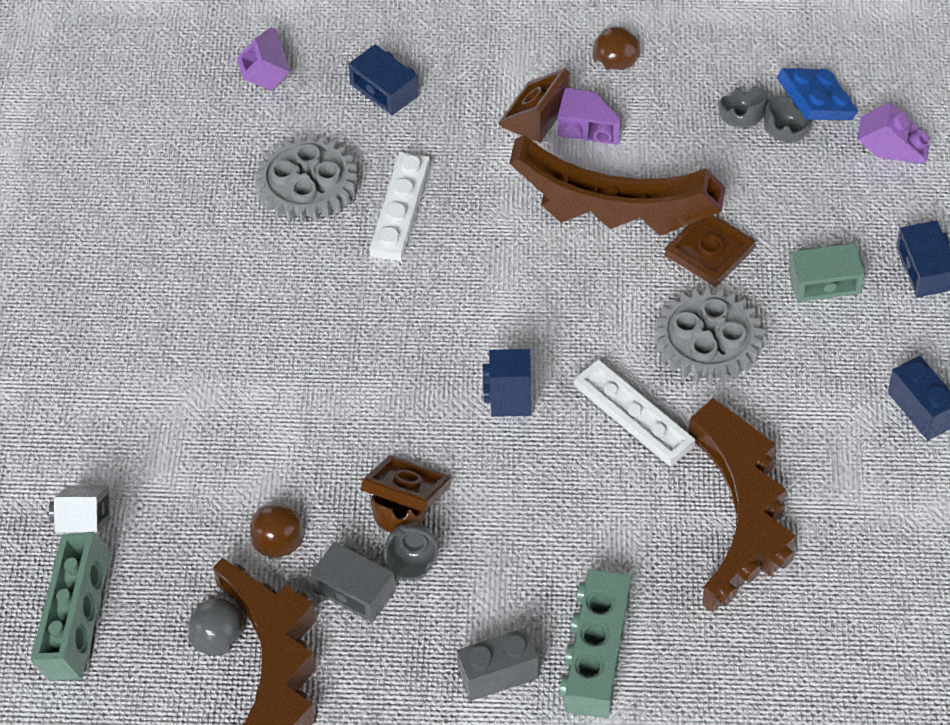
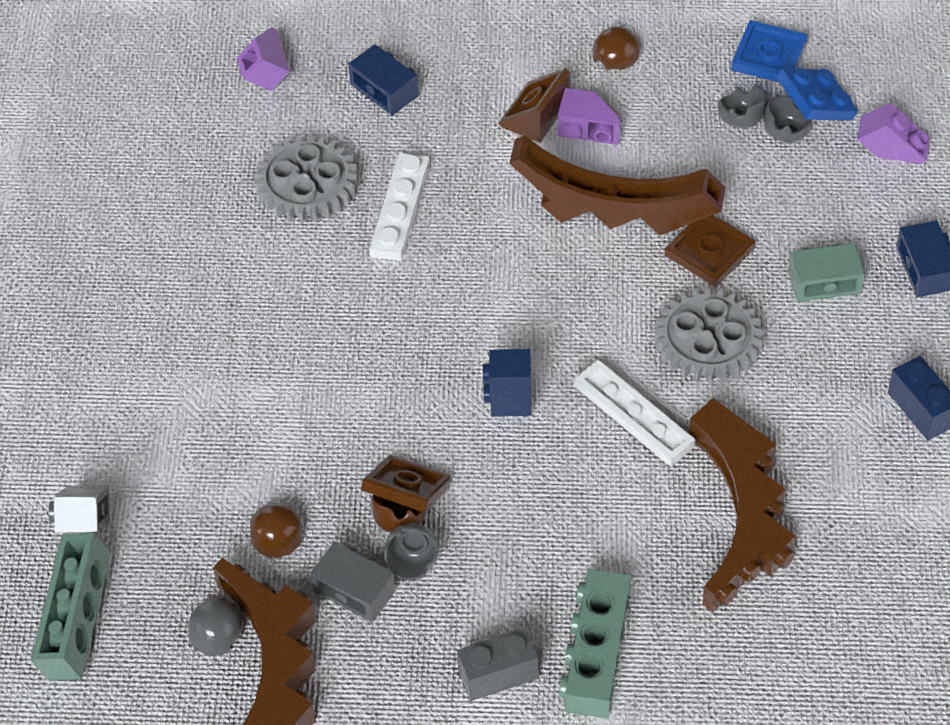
none -> blue plate [731,20,808,83]

